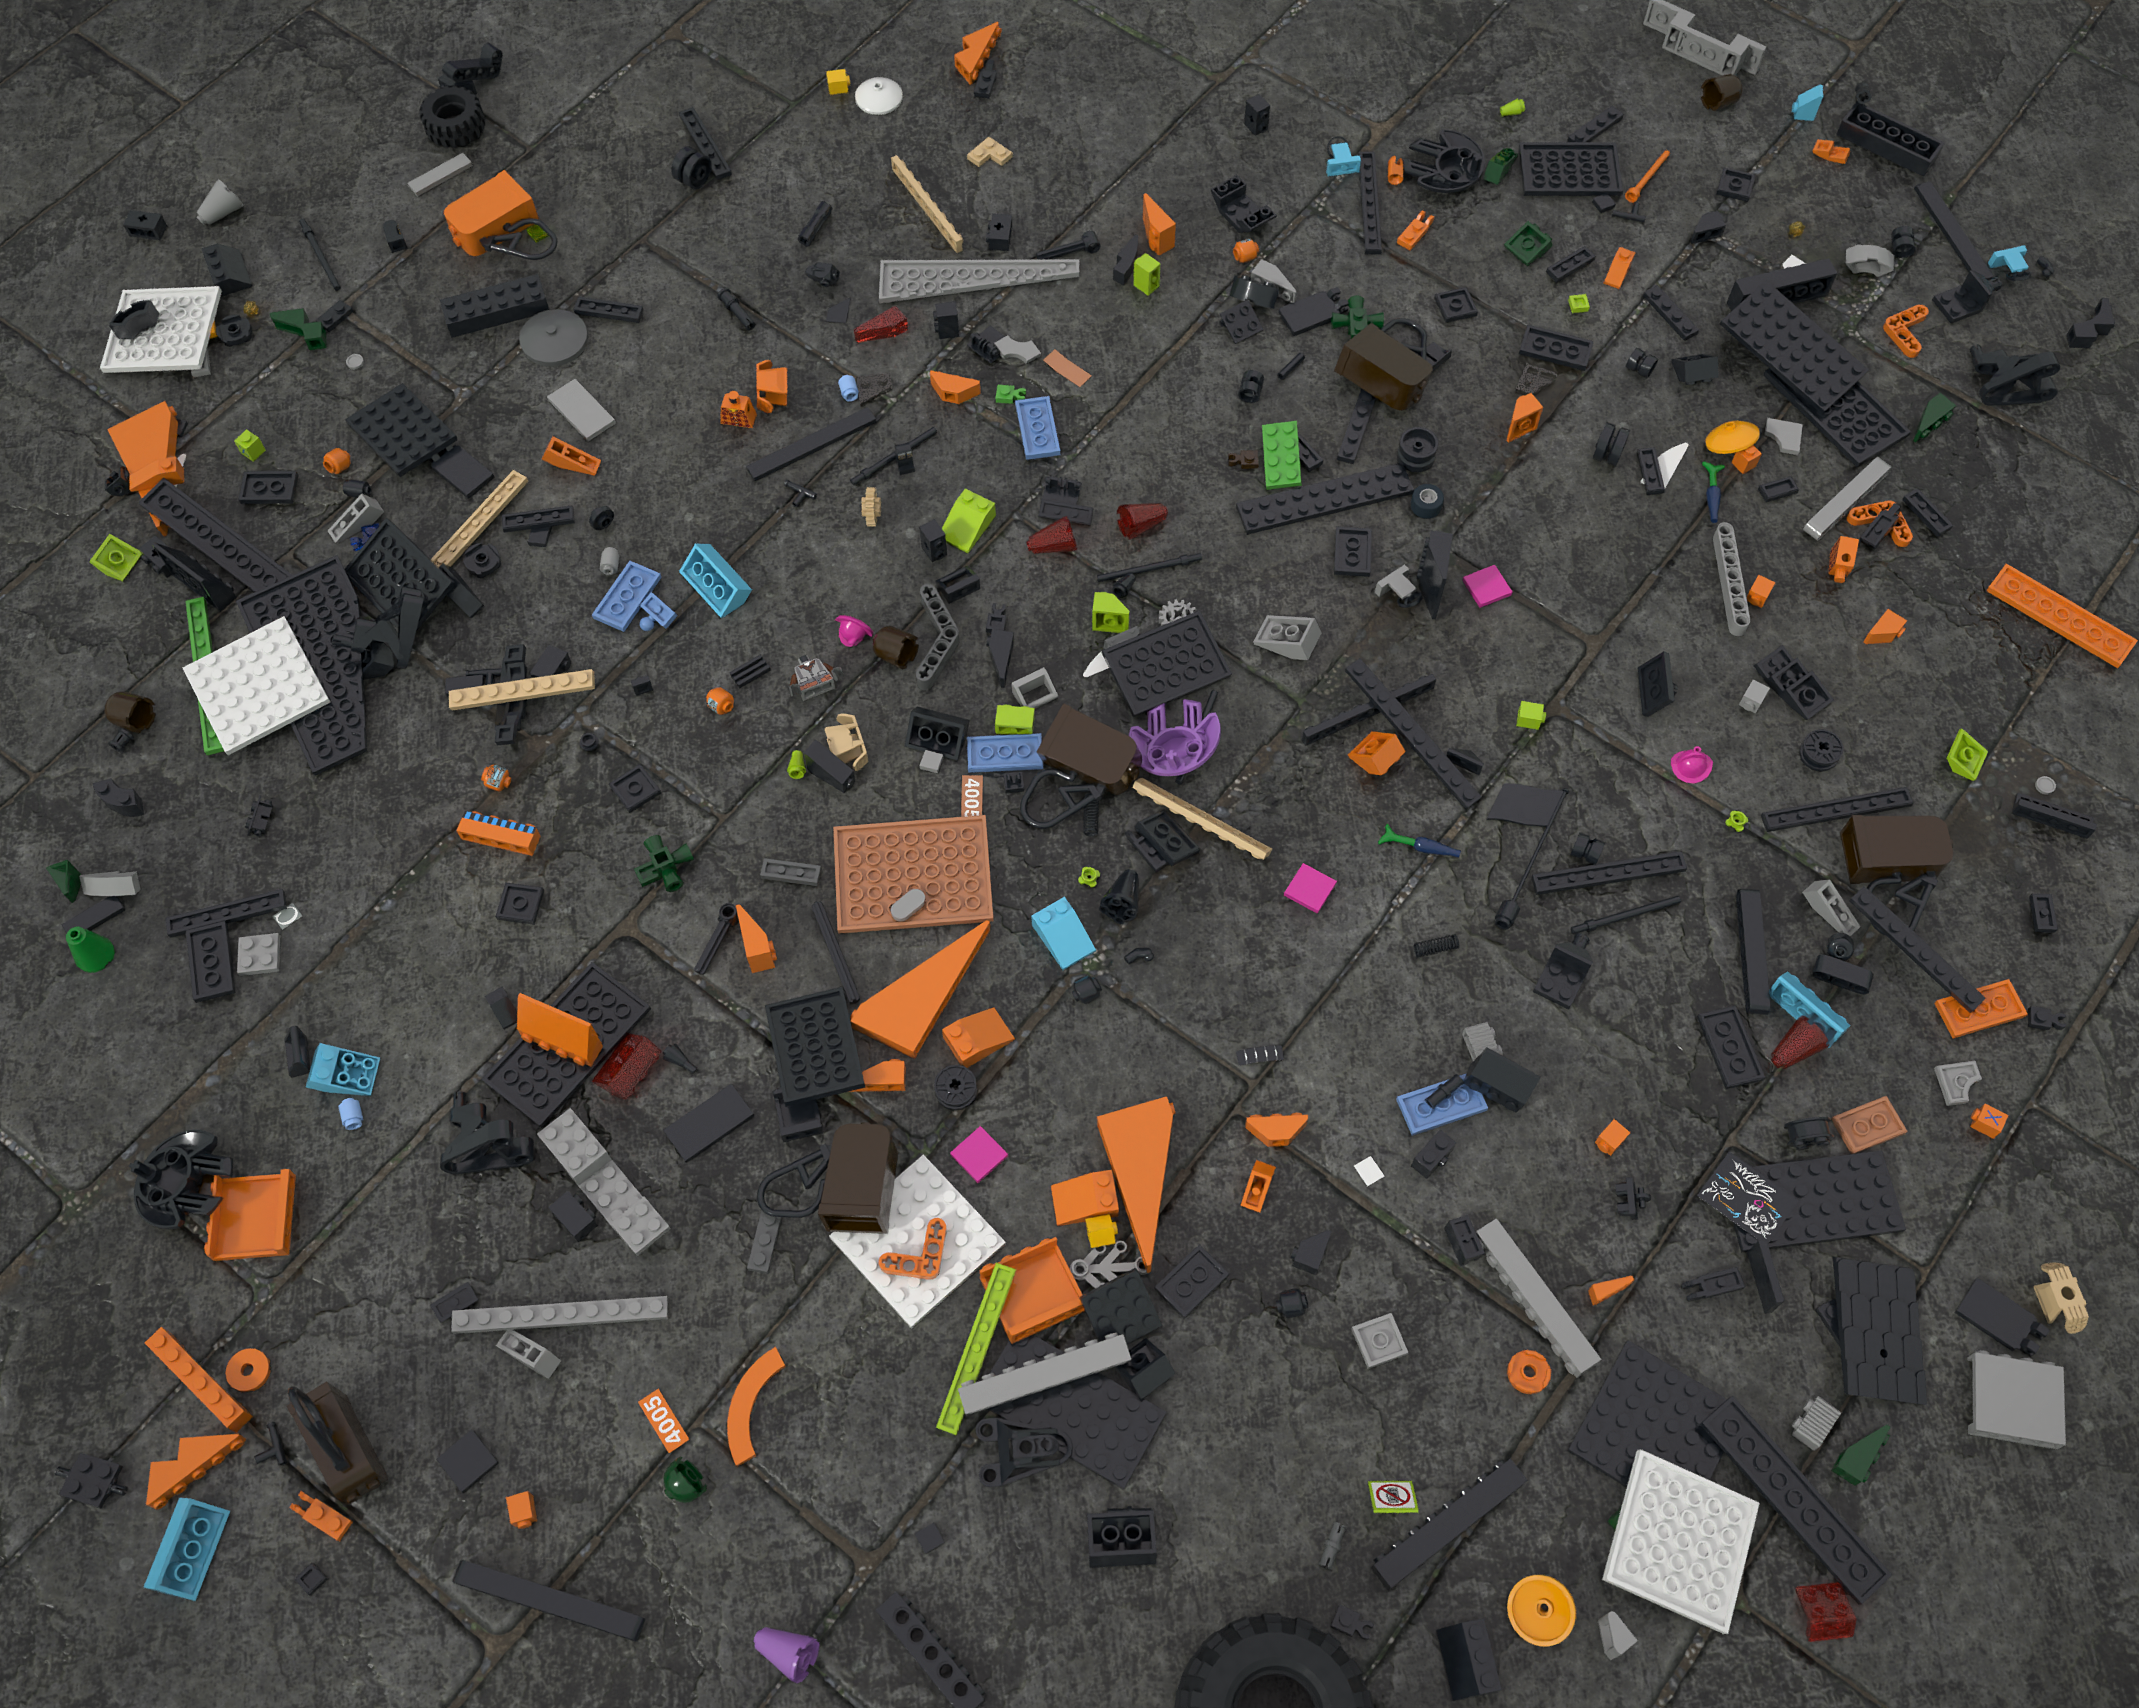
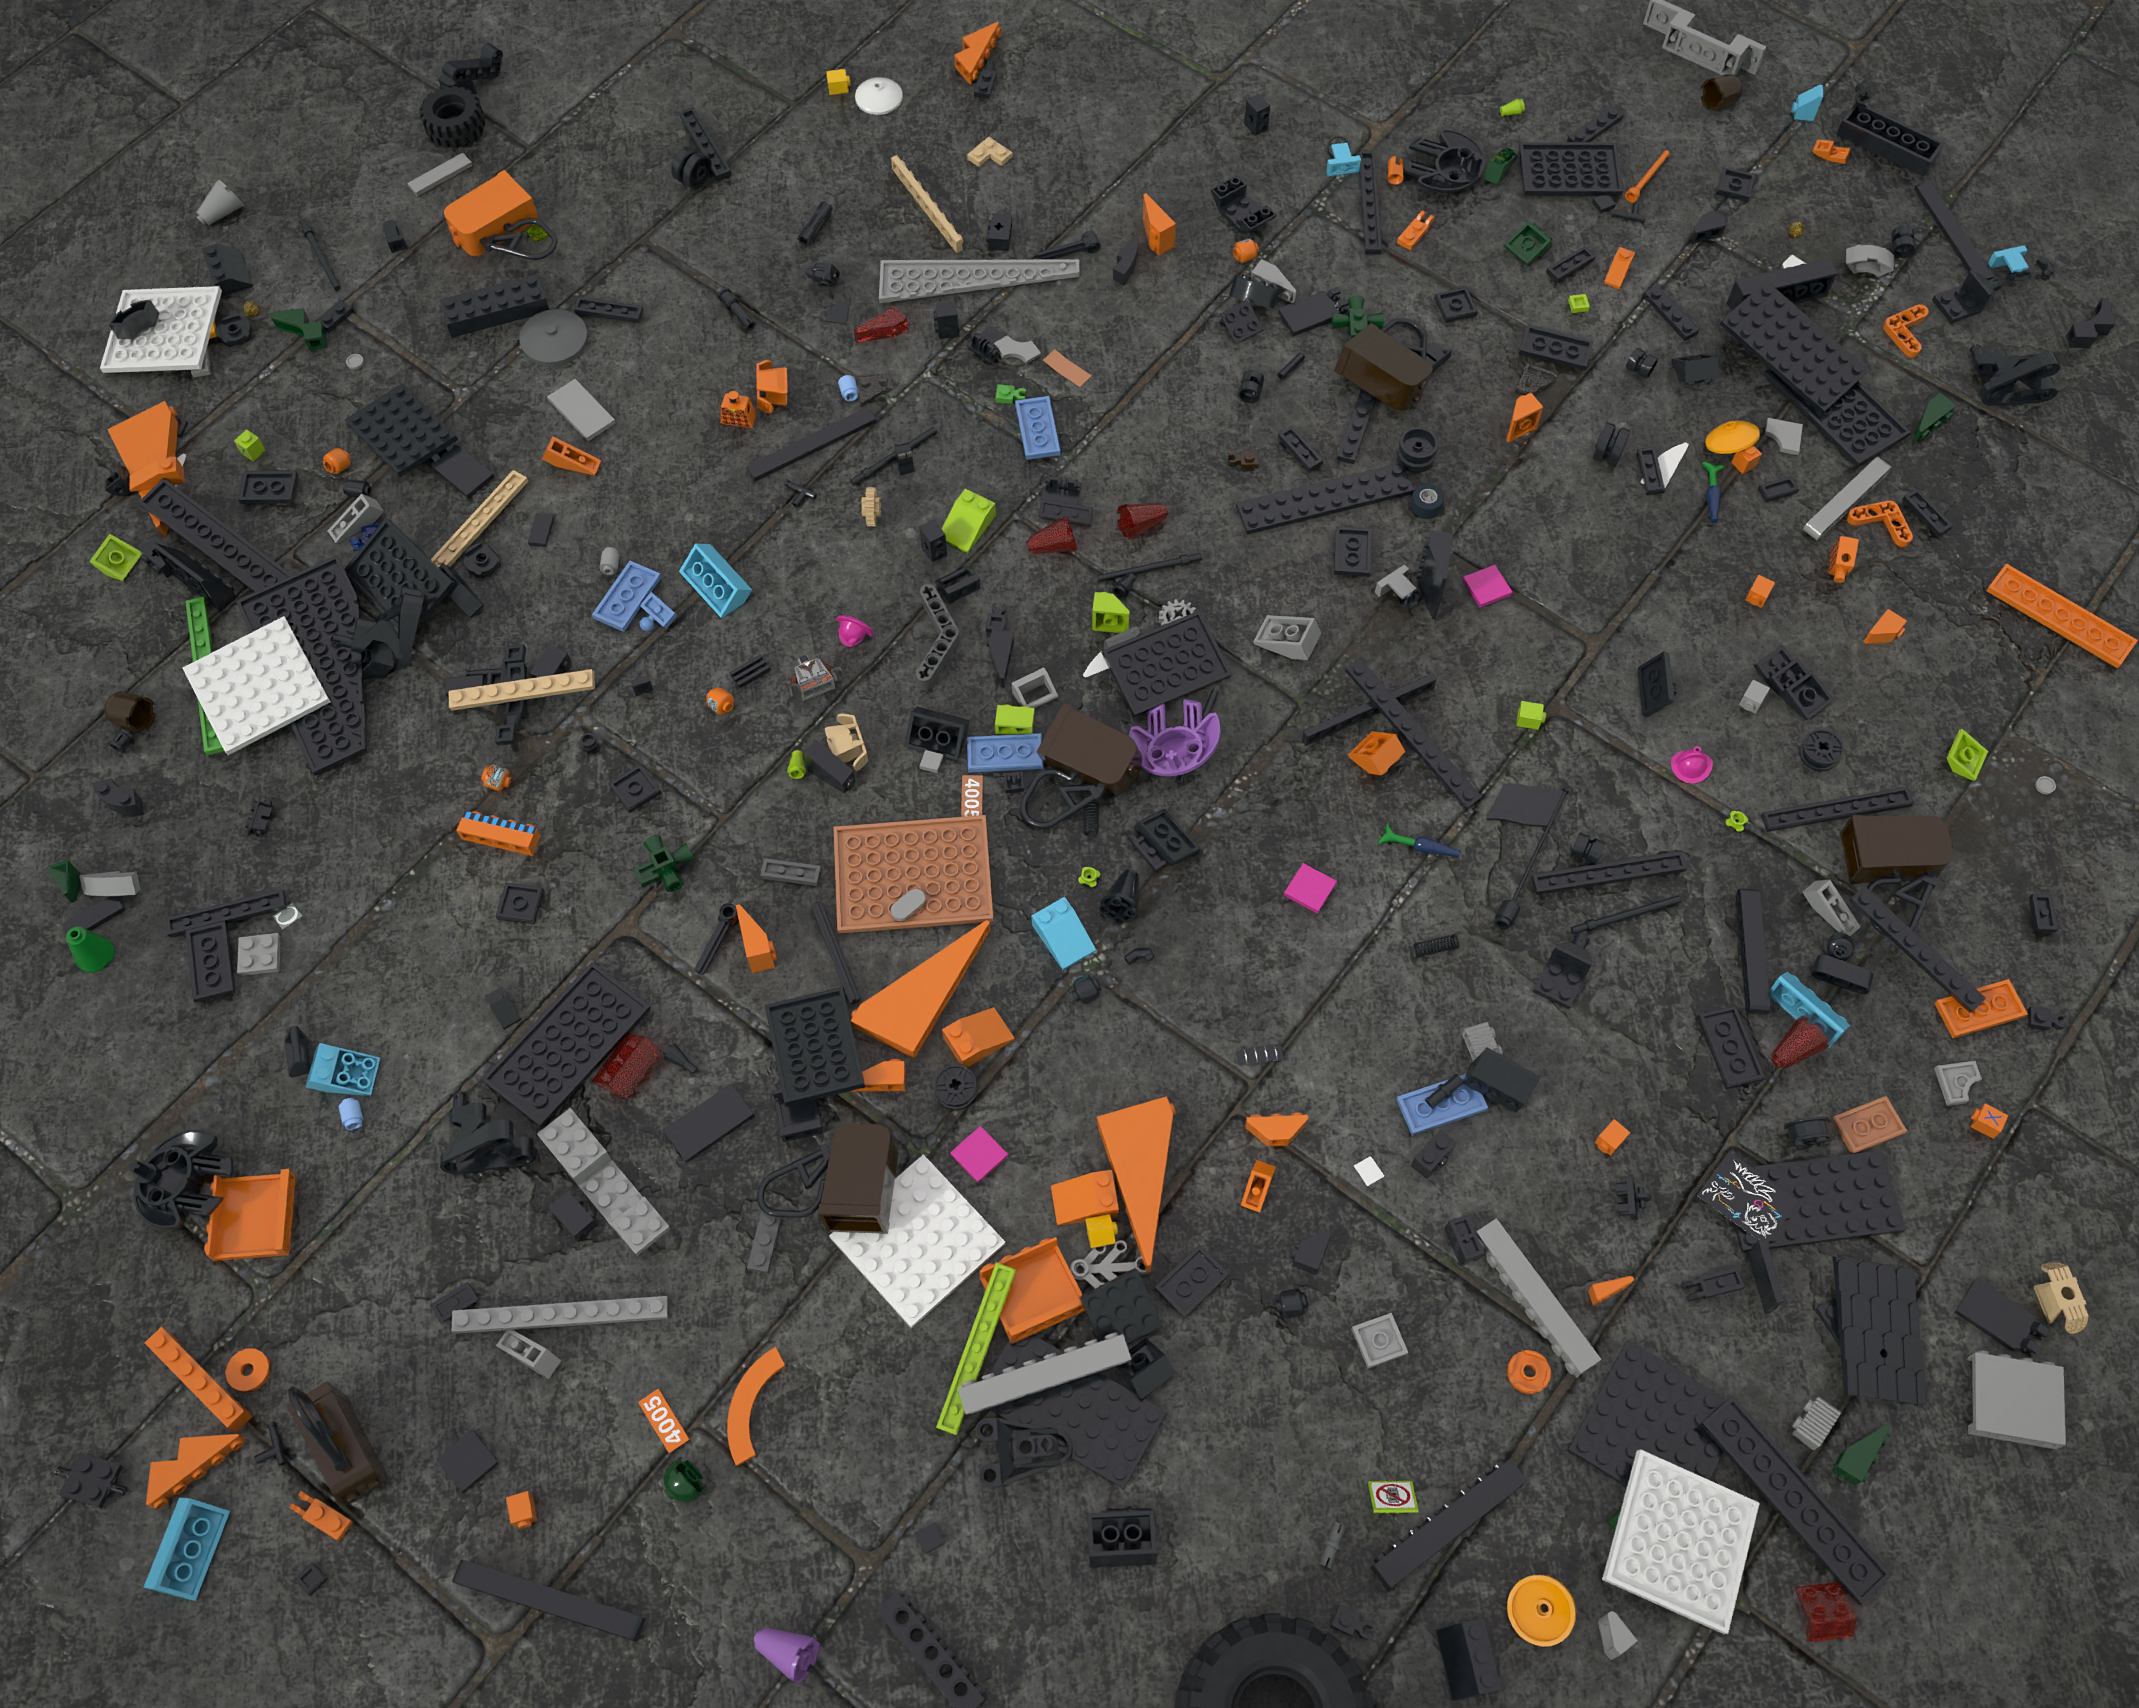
black brick [123,210,167,240] -> none
black tile [502,505,575,533] -> none
orange slope [517,993,603,1067] -> none
black plate [589,506,614,530] -> none
dark brown cylinder [873,626,919,670] -> none
orange beam [879,1218,947,1280] -> none
orange slope [930,371,981,404] -> none
tan plate [1132,778,1272,860] -> none
lime brick [1134,253,1161,296] -> none
bright green plate [1262,421,1302,490] -> none
black slope [1446,748,1484,775] -> none
light grey beam [1713,522,1750,636] -> none
black hinge [1860,503,1901,549] -> none
black fence [2011,792,2097,839] -> none

